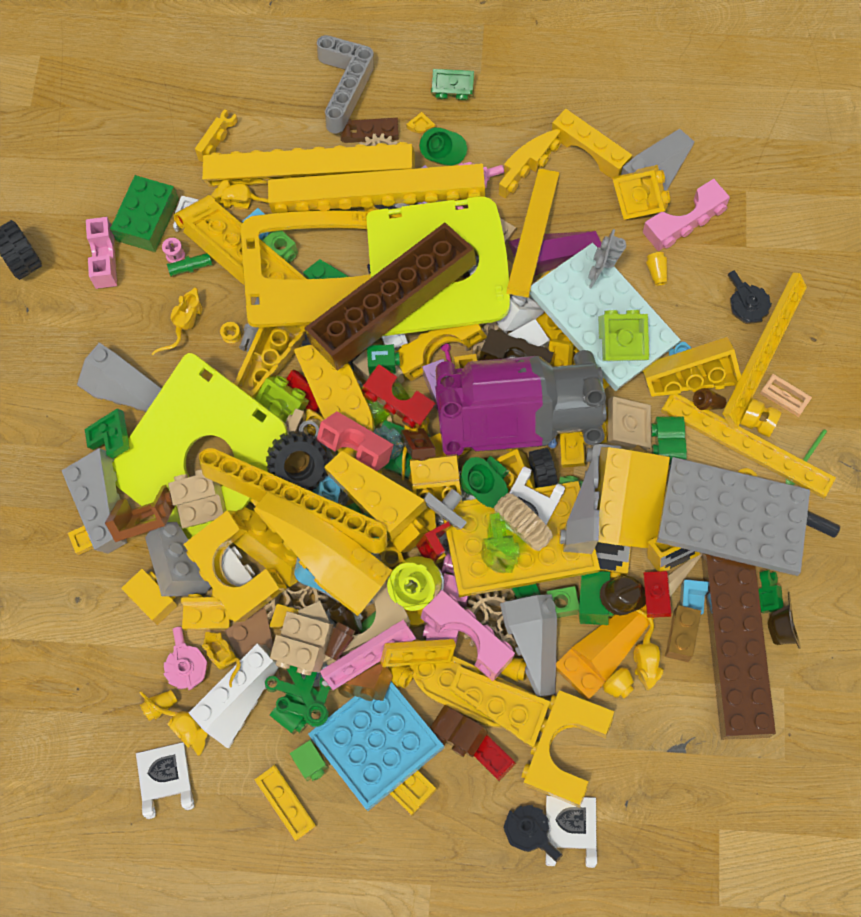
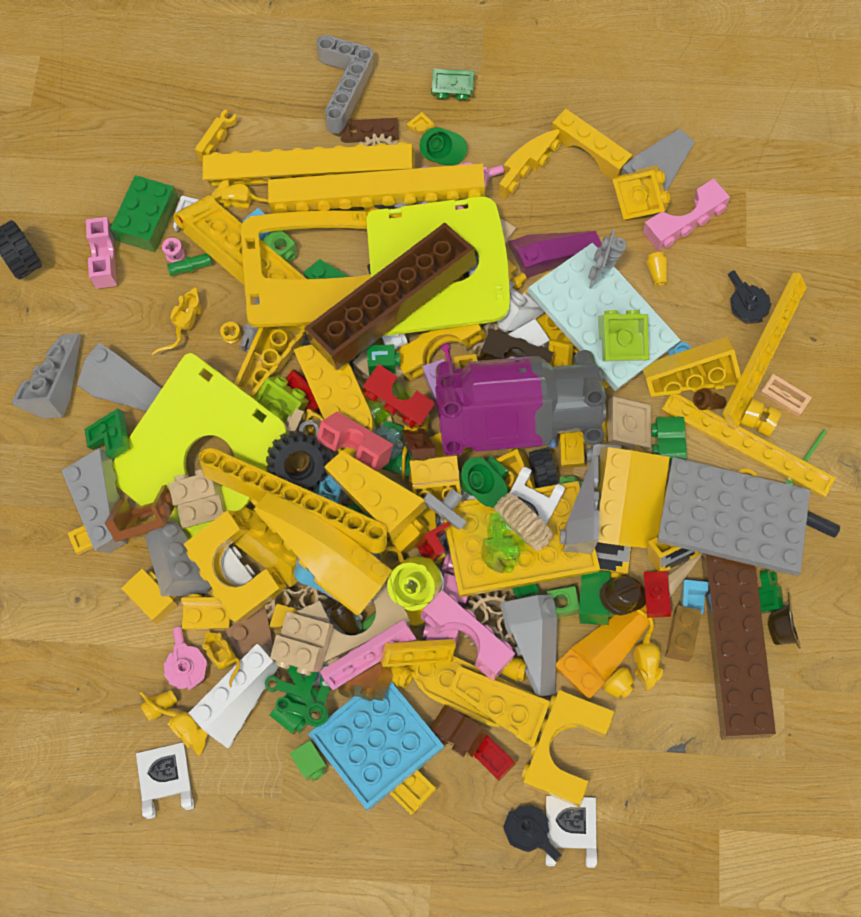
yellow tile [254,765,317,841] -> none
reddish brown cone [324,622,355,661] -> none
yellow tile [506,168,559,298] -> none
none -> light grey wedge [12,333,81,419]

